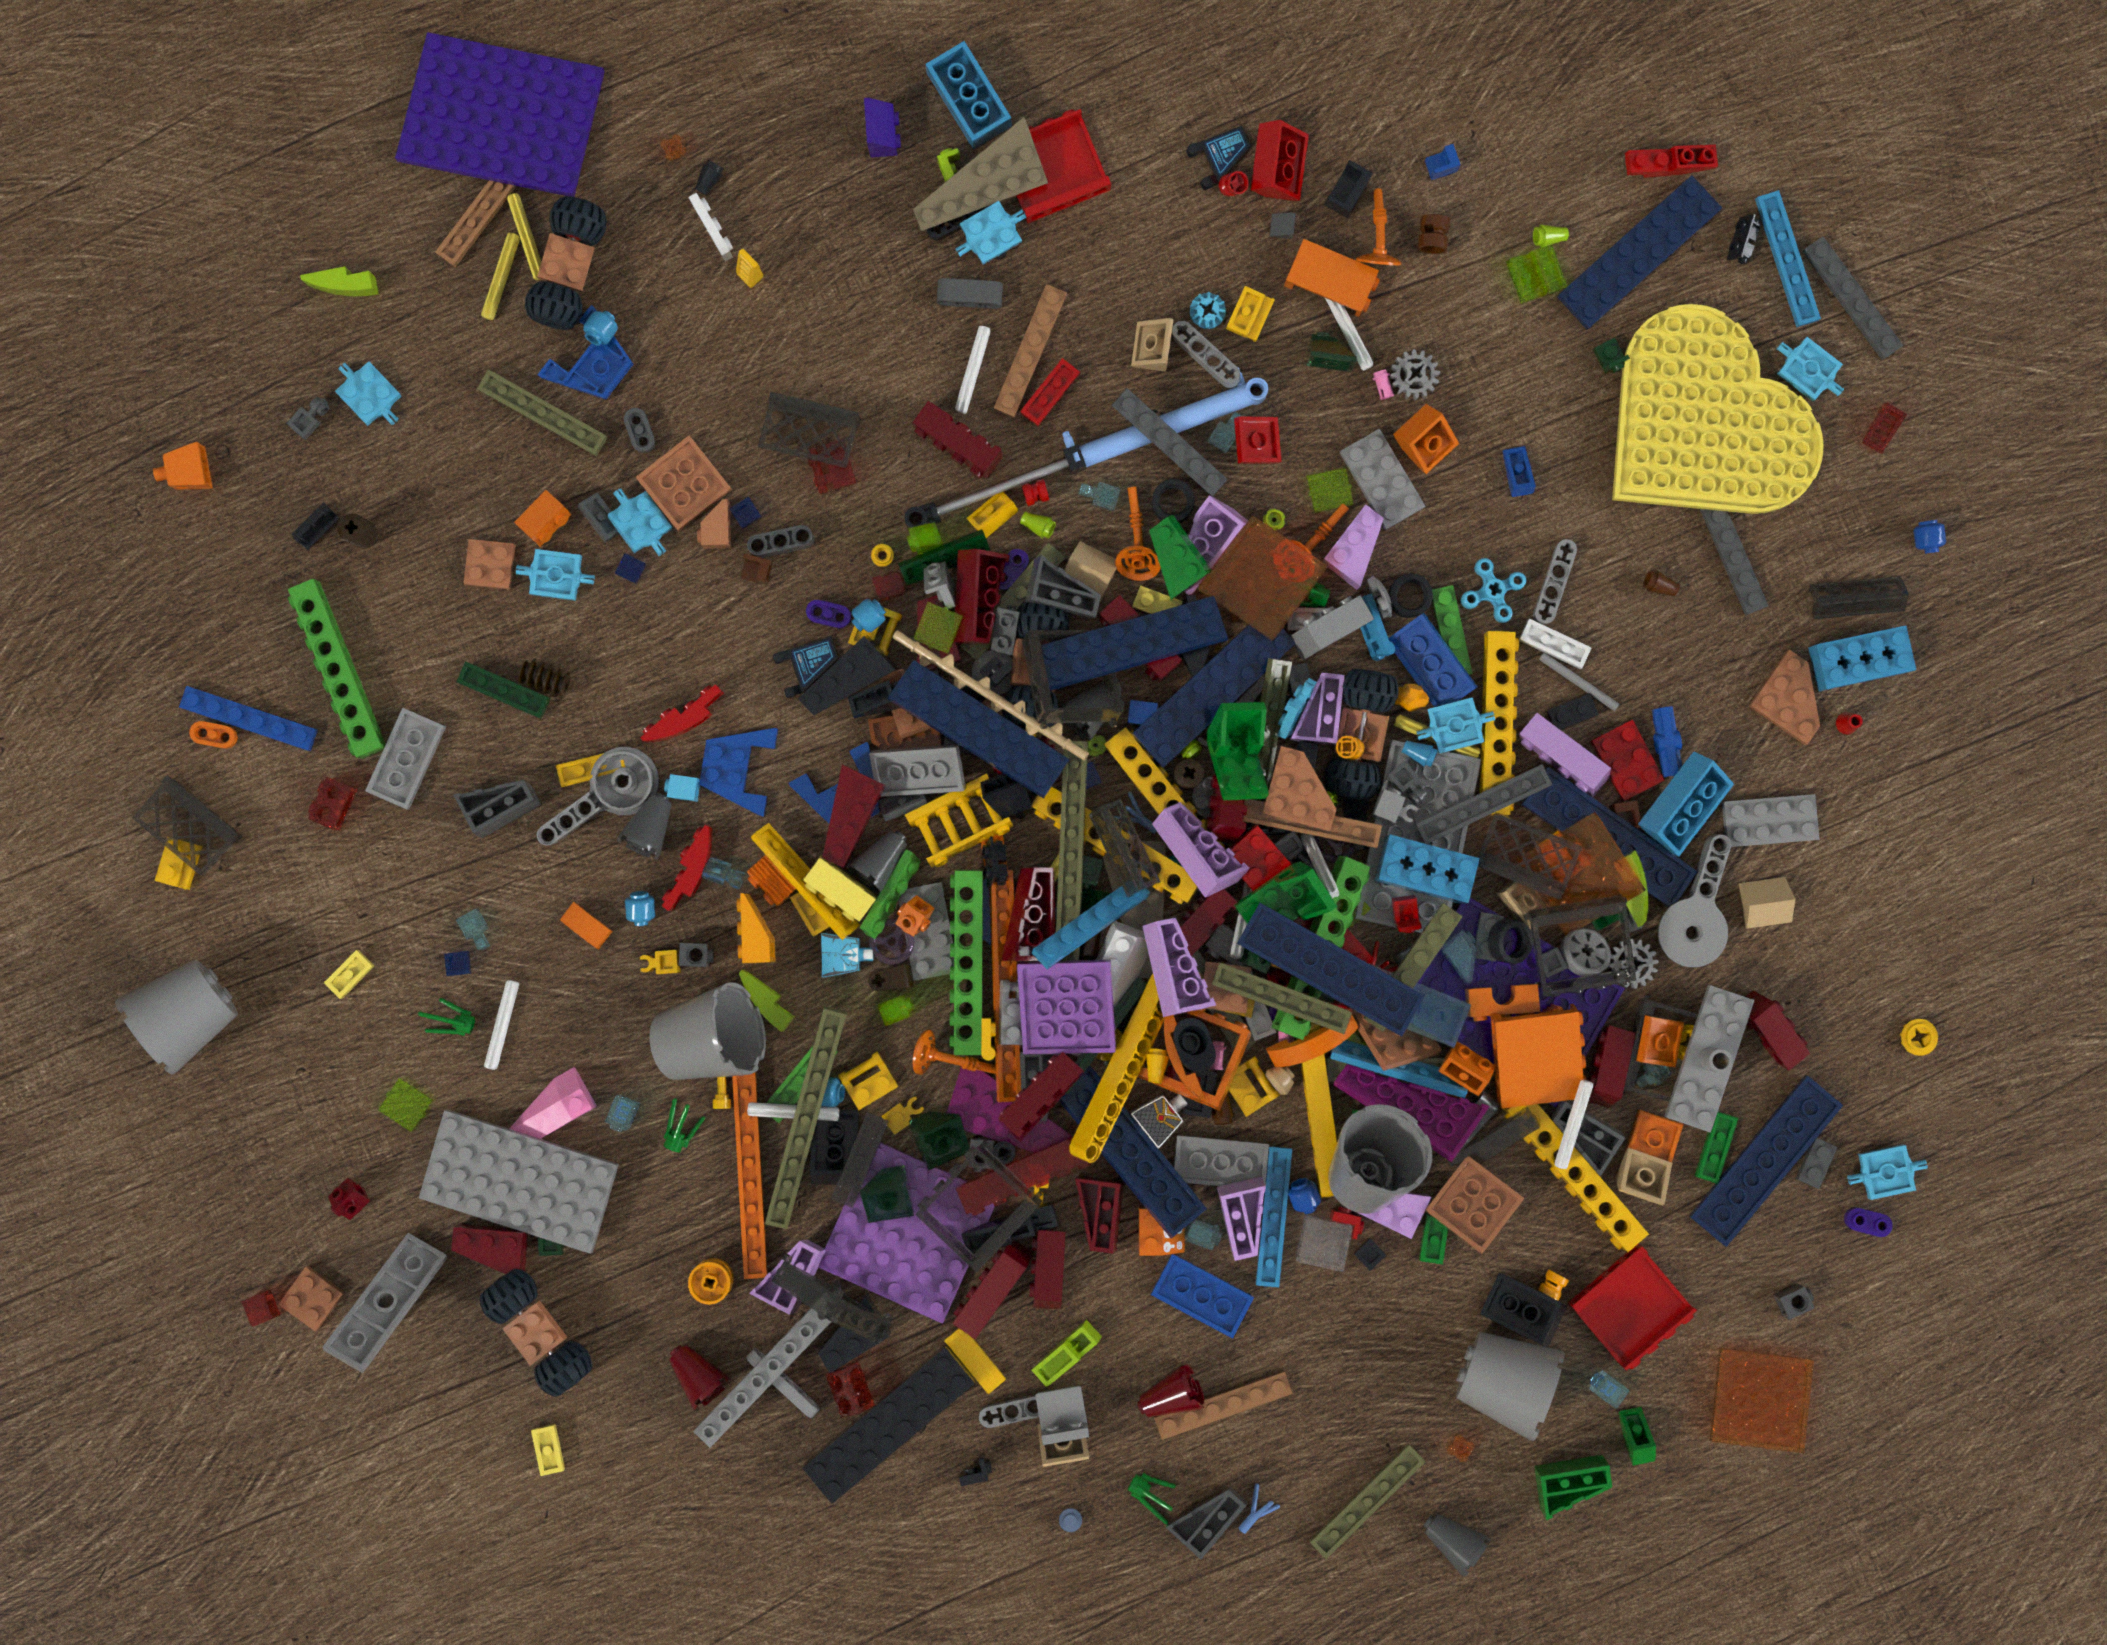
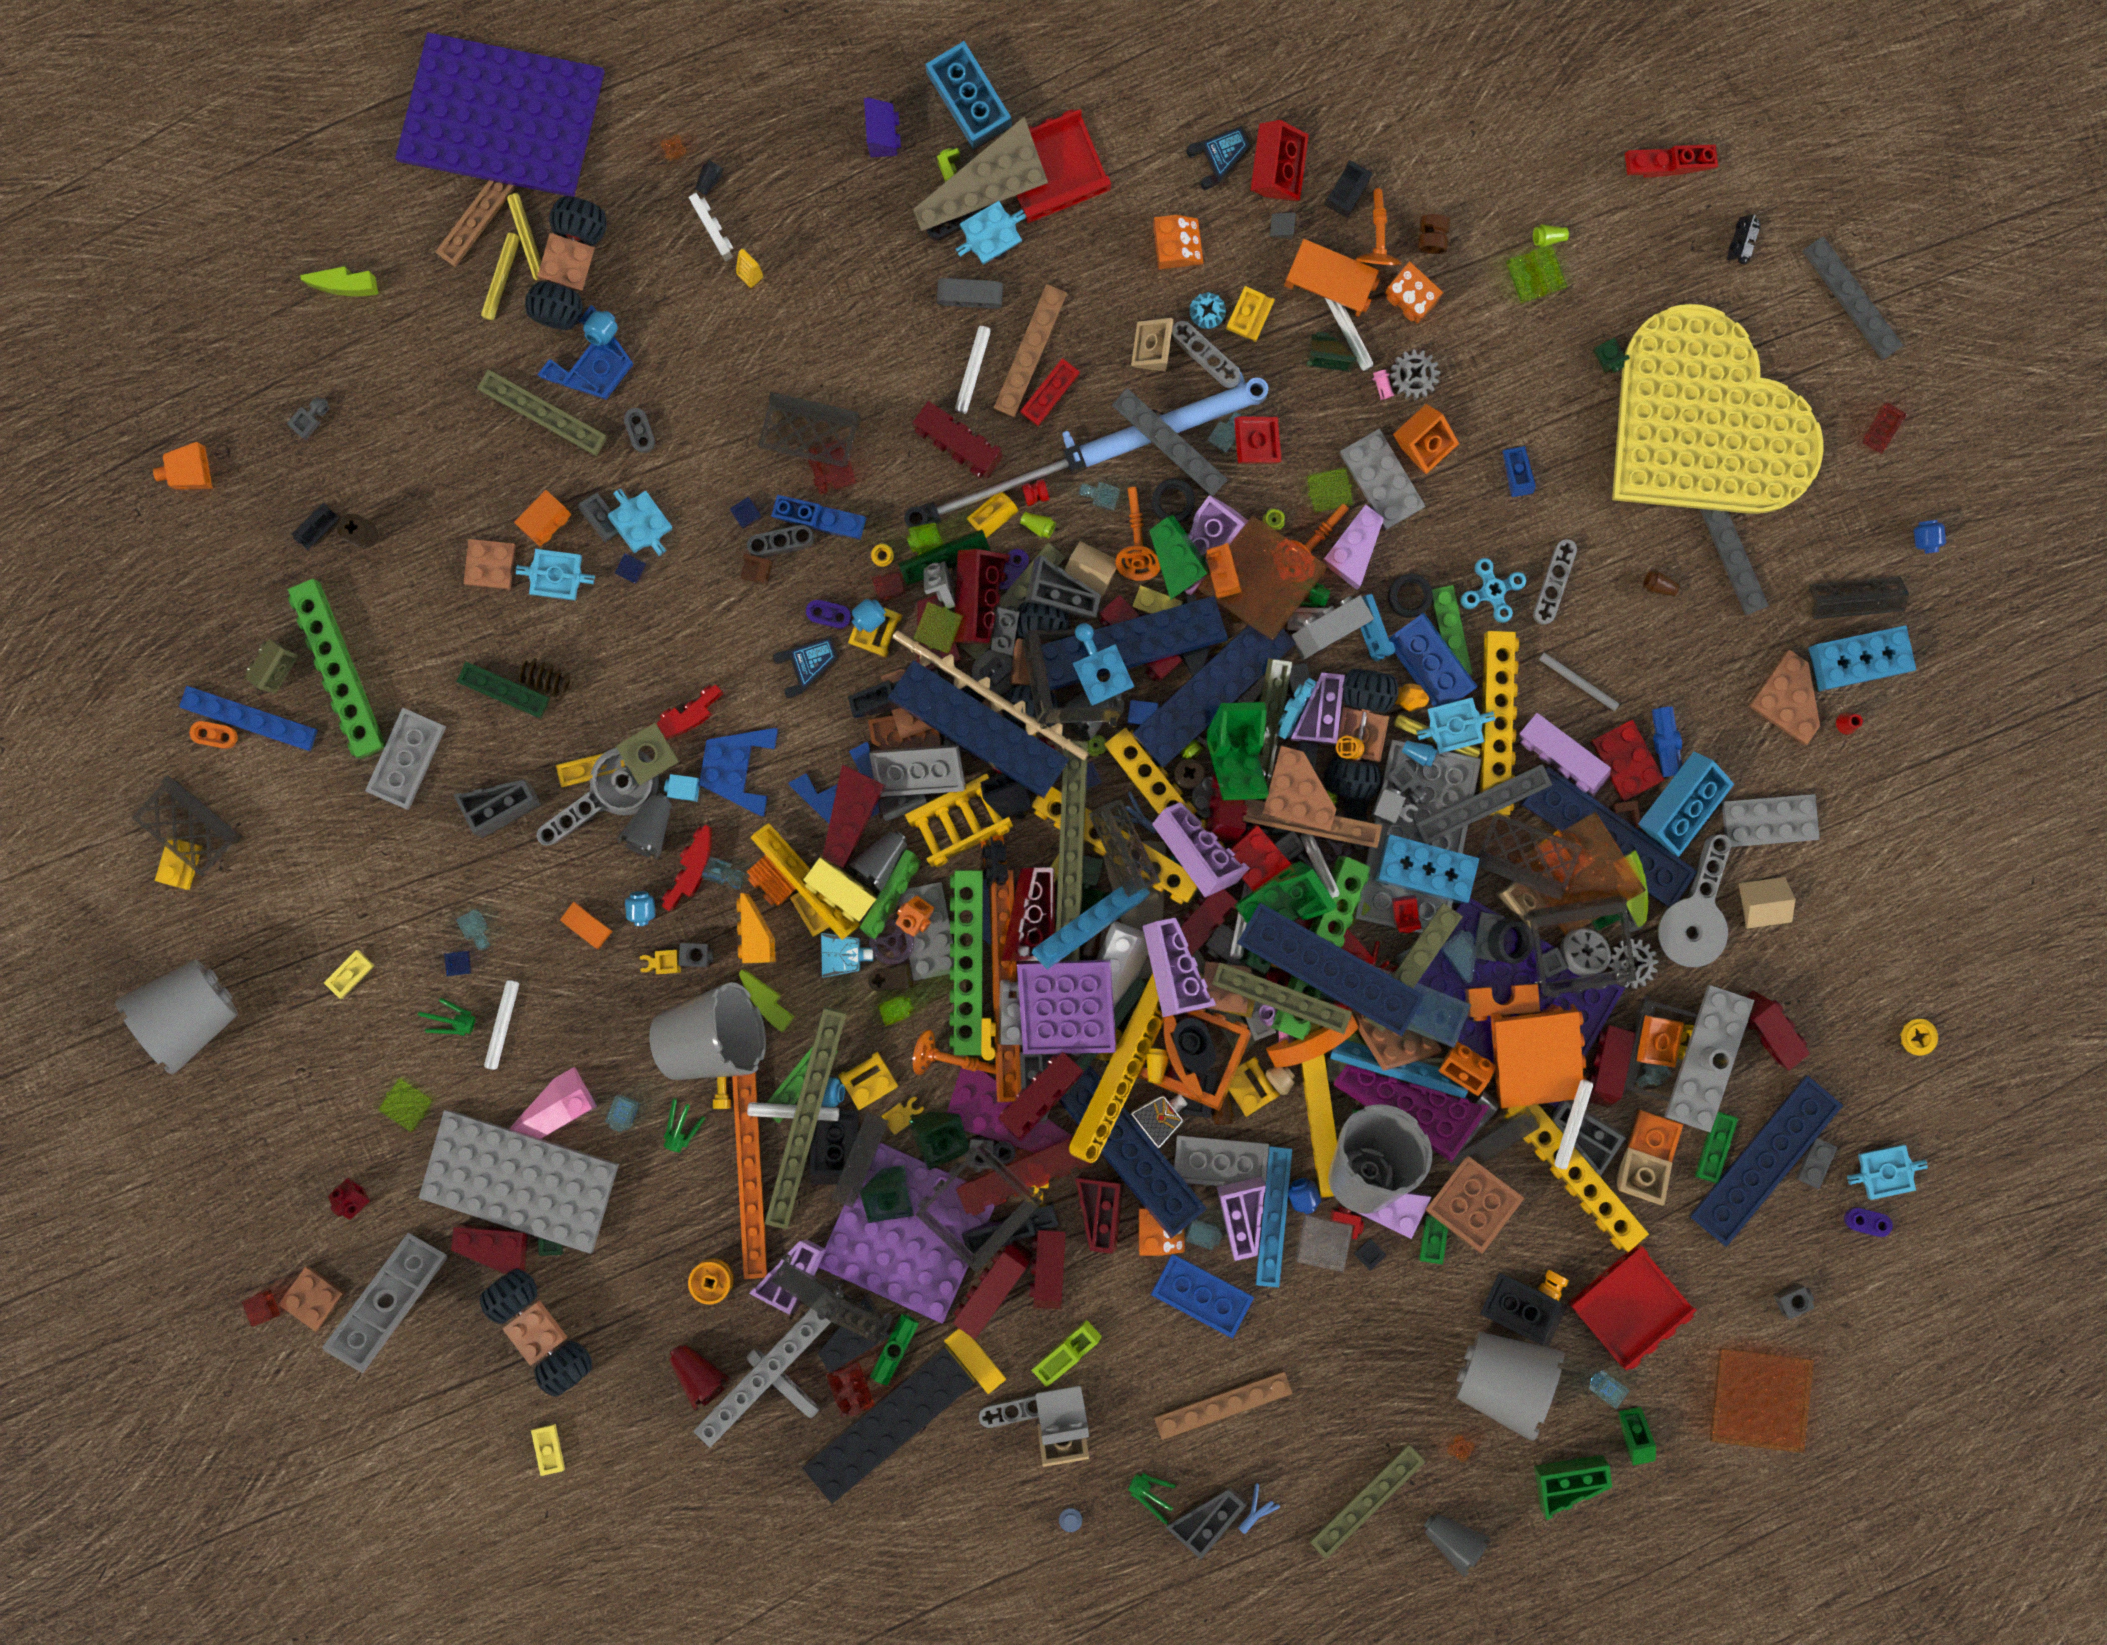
clear red brick [308,777,358,831] -> none
medium azure plate [335,362,401,426] -> none
nougat plate [636,436,732,531] -> none
nougat slope [697,499,732,549] -> none
black wedge [798,635,899,715] -> none
black bracket [959,1454,992,1486] -> none
dark red cone [1138,1364,1205,1417] -> none
bright pink pin [1210,1041,1226,1070] -> none
red wheel [1219,171,1249,197] -> none
light grey dish [1367,575,1392,619] -> none
blue panel [1425,144,1461,180] -> none
white plate [1519,619,1591,669] -> none
black plate [1546,694,1599,730] -> none
dark blue plate [1557,175,1722,330] -> none
dark azure plate [1755,190,1821,328] -> none
medium azure plate [1777,337,1844,402] -> none
none -> olive slope [245,639,299,694]
none -> olive piece [616,722,680,786]
none -> blue slope [771,495,866,540]
none -> green piece [870,1313,920,1386]
none -> dark azure plate [1072,623,1134,706]
none -> orange slope [1153,215,1203,270]
none -> orange hinge [1205,543,1242,599]
none -> lavender plate [1259,1004,1278,1026]
none -> orange slope [1385,261,1443,324]

